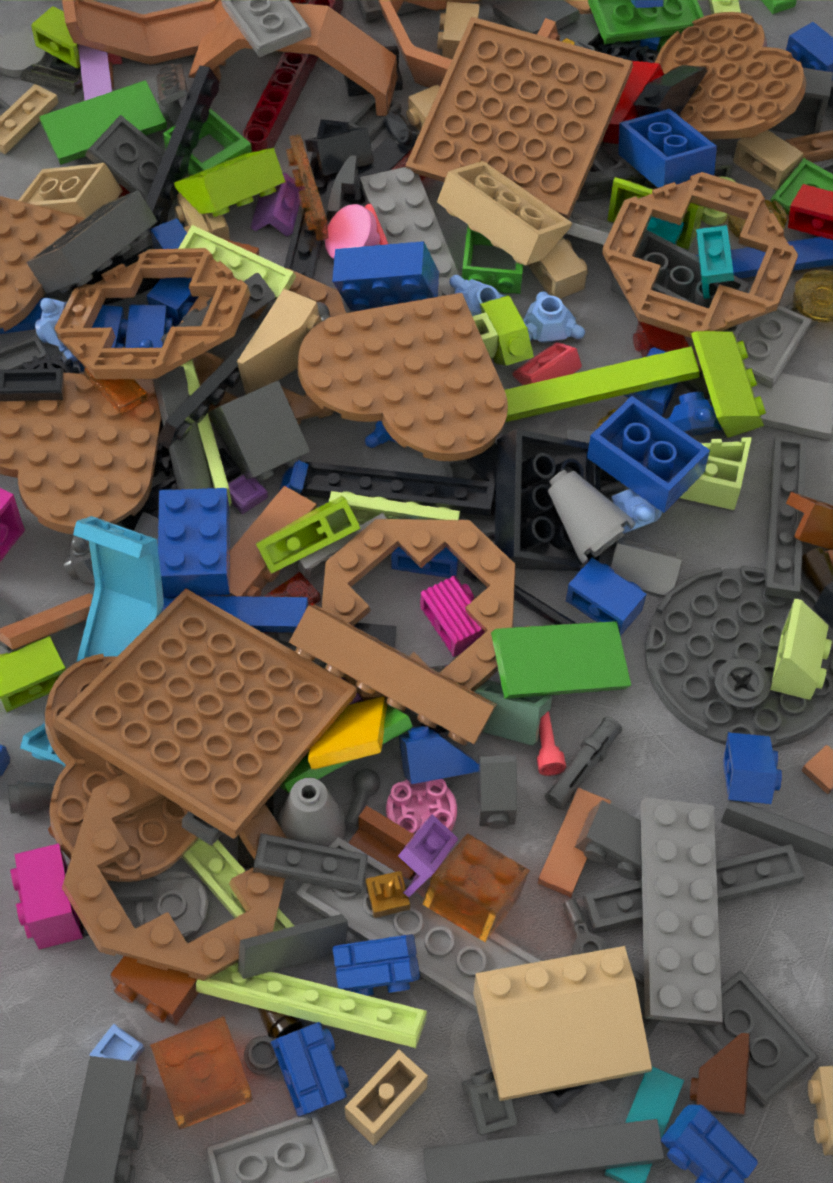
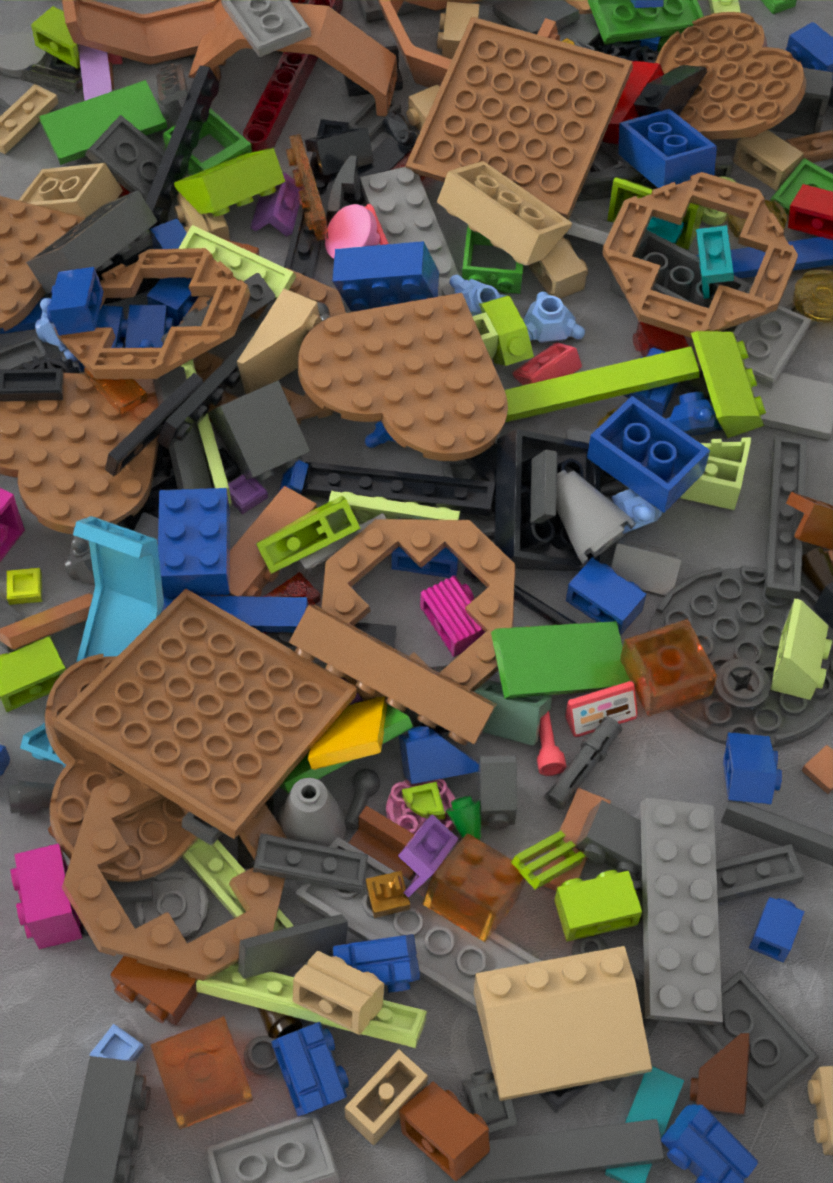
none -> neon yellow tile [7,568,42,605]
none -> blue brick [47,267,104,336]
none -> black tile [105,373,203,477]
none -> tan brick [293,951,384,1035]
none -> dark orange brick [399,1081,490,1181]
none -> lime tile [402,782,445,820]
none -> green cone [446,796,486,864]
none -> lime tile [511,830,585,890]
none -> dark grey tile [530,450,557,524]
none -> lime brick [554,870,642,942]
none -> slope [565,681,637,737]
none -> clear orange brick [620,619,717,717]
none -> blue brick [749,897,805,963]

